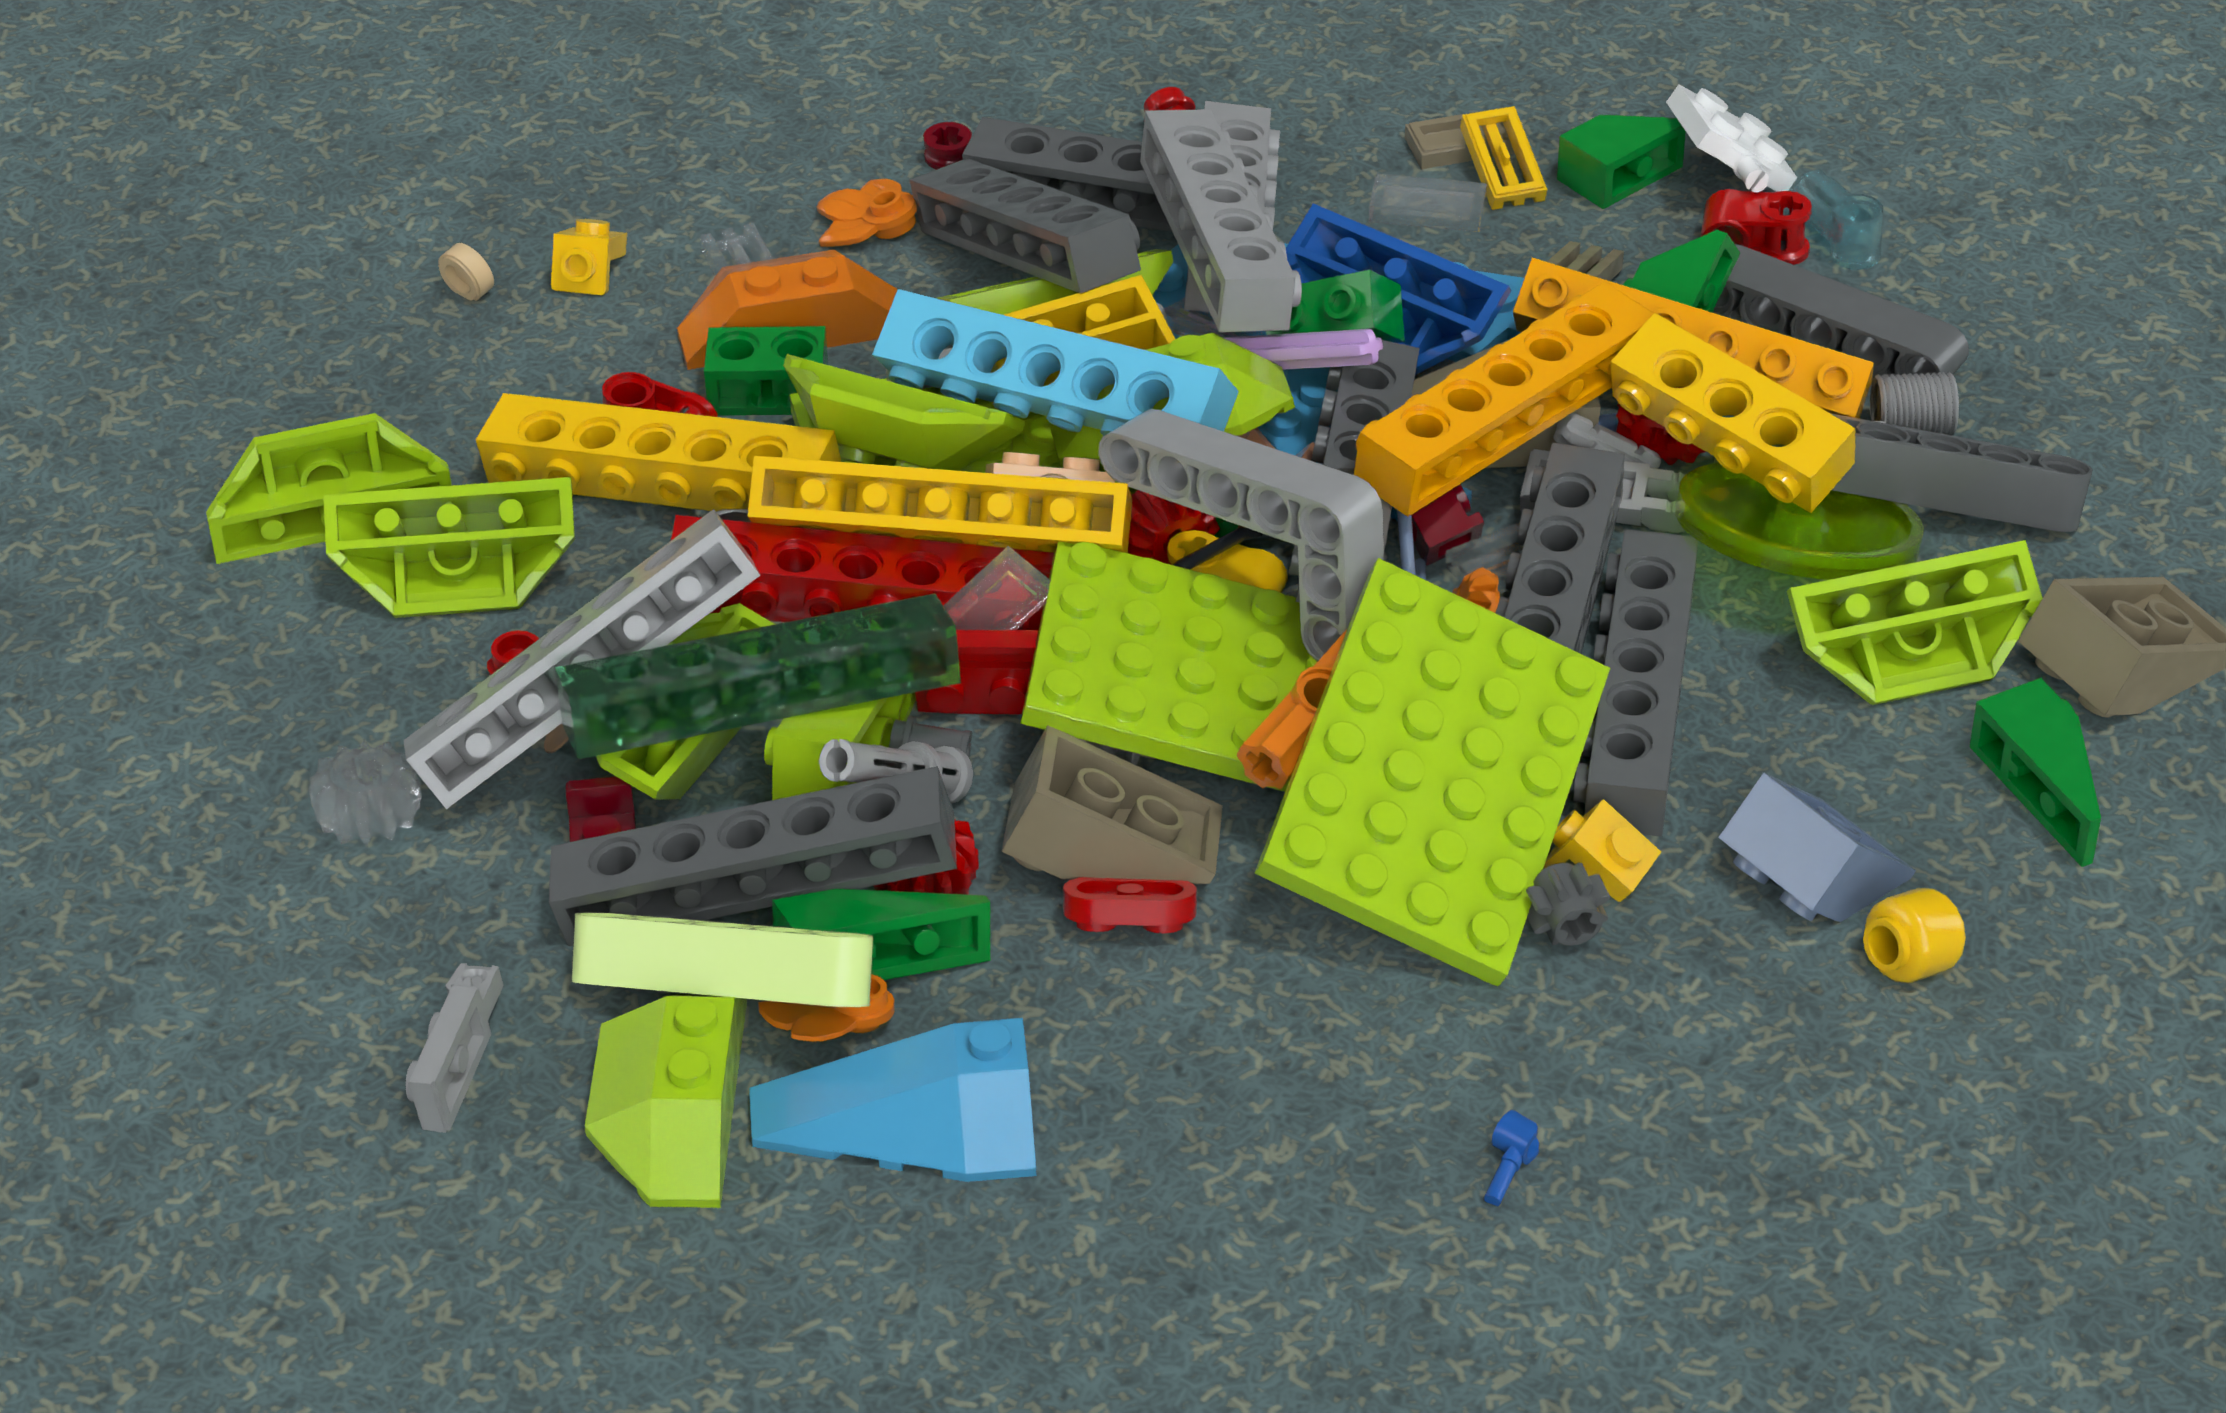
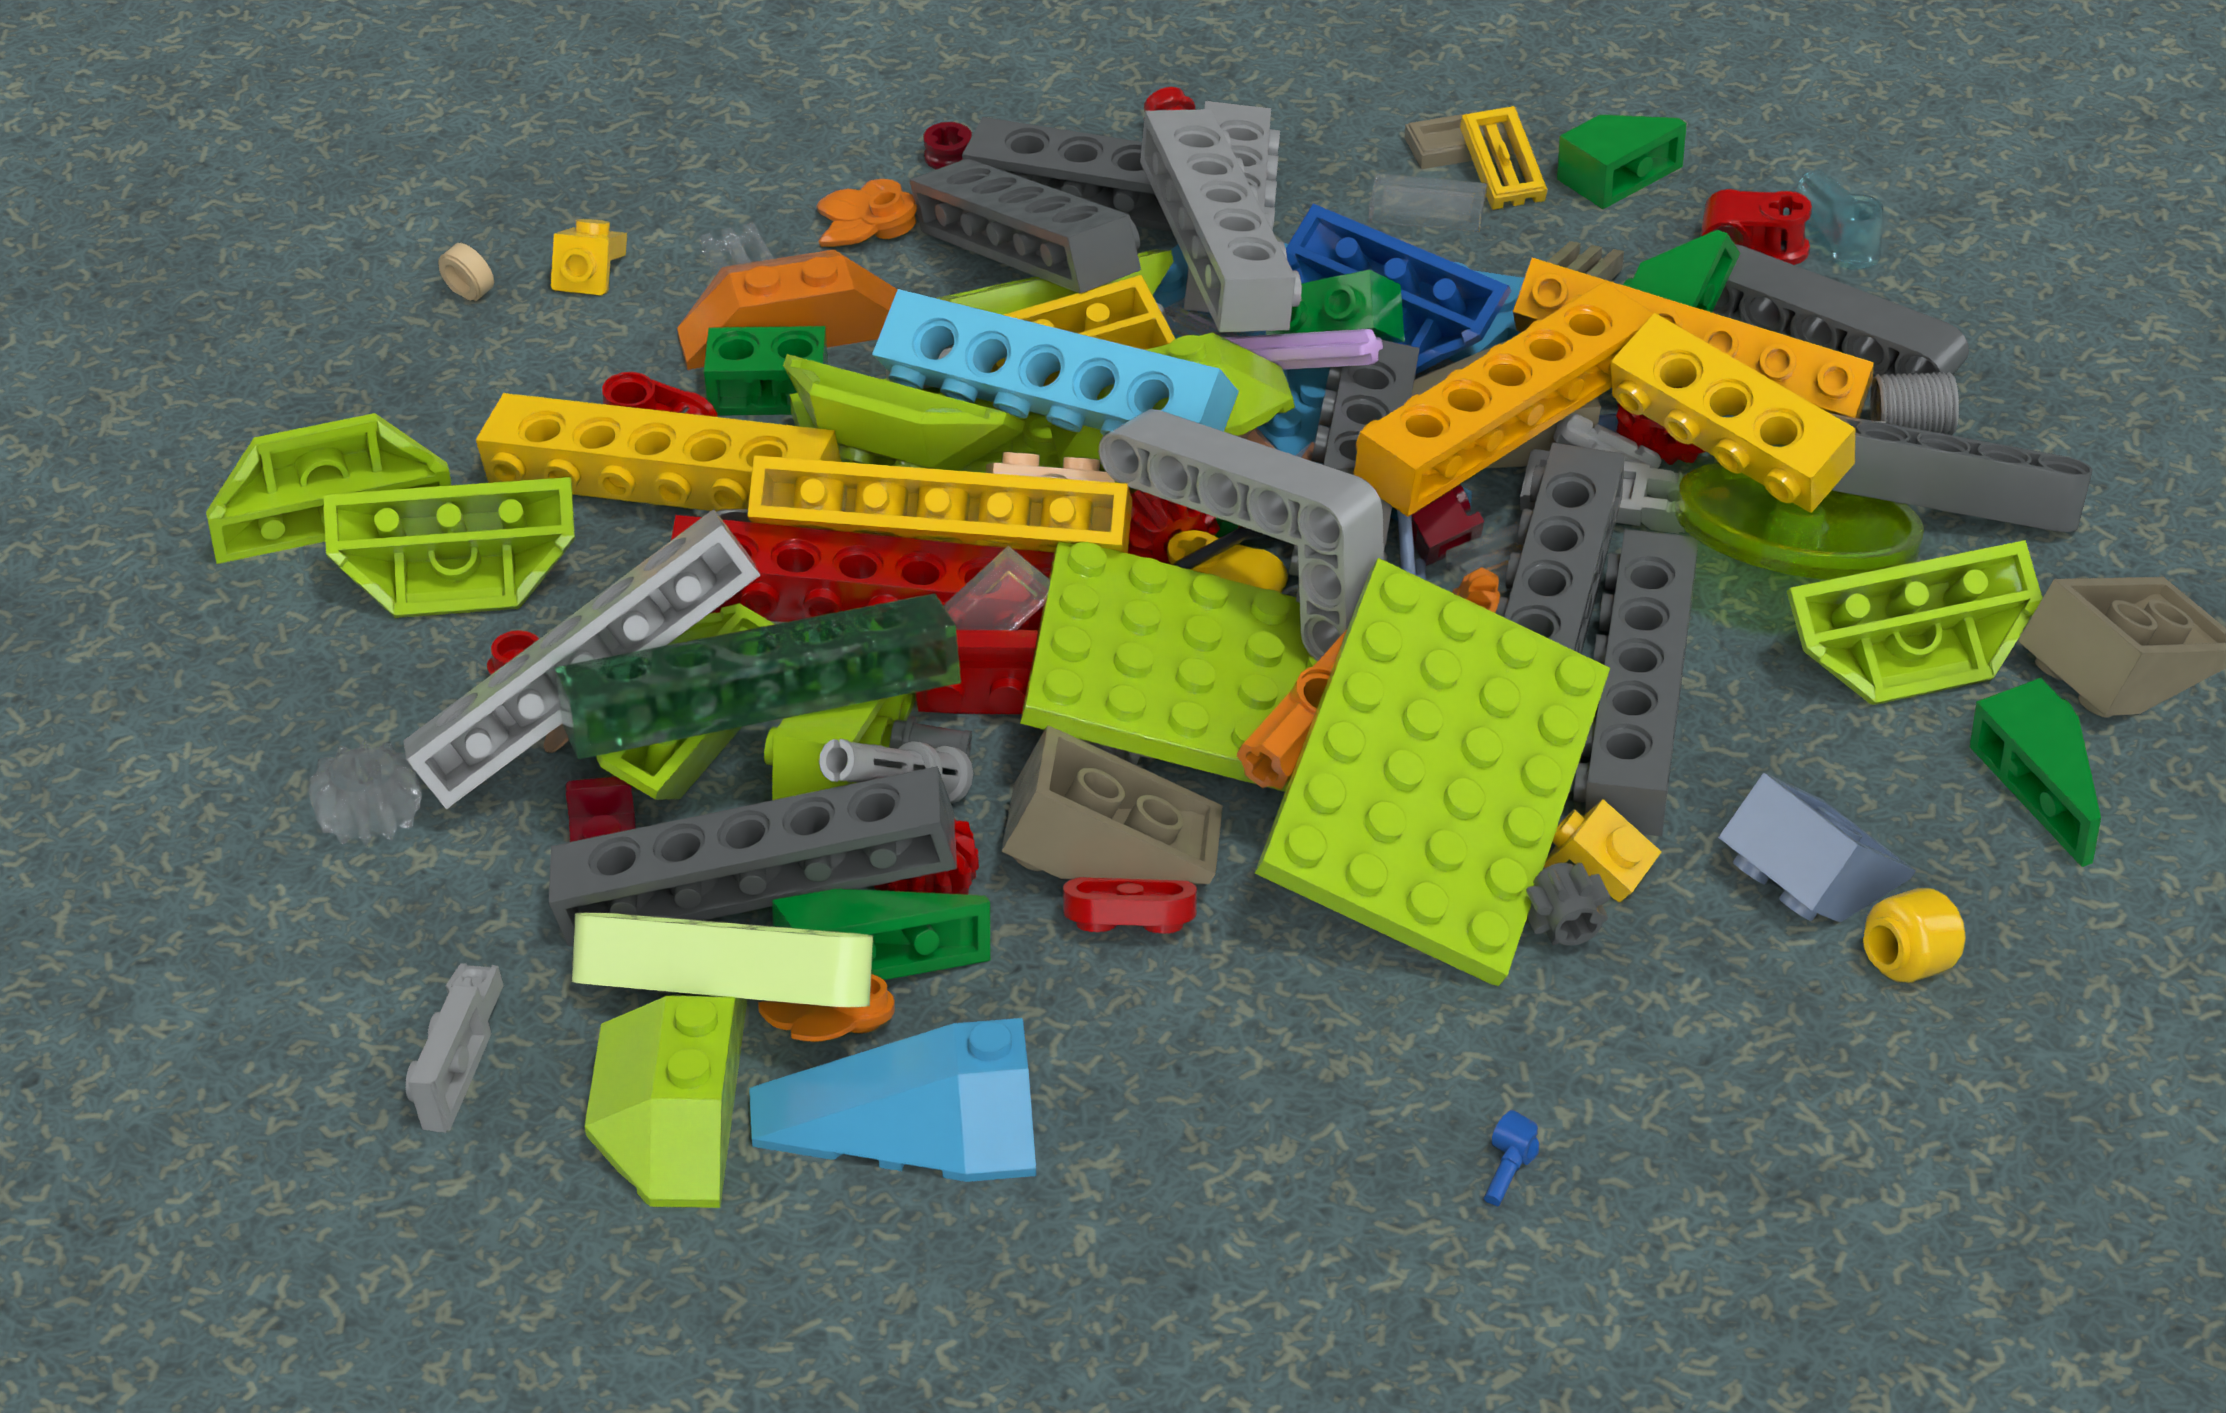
white plate [1666,84,1797,192] -> none

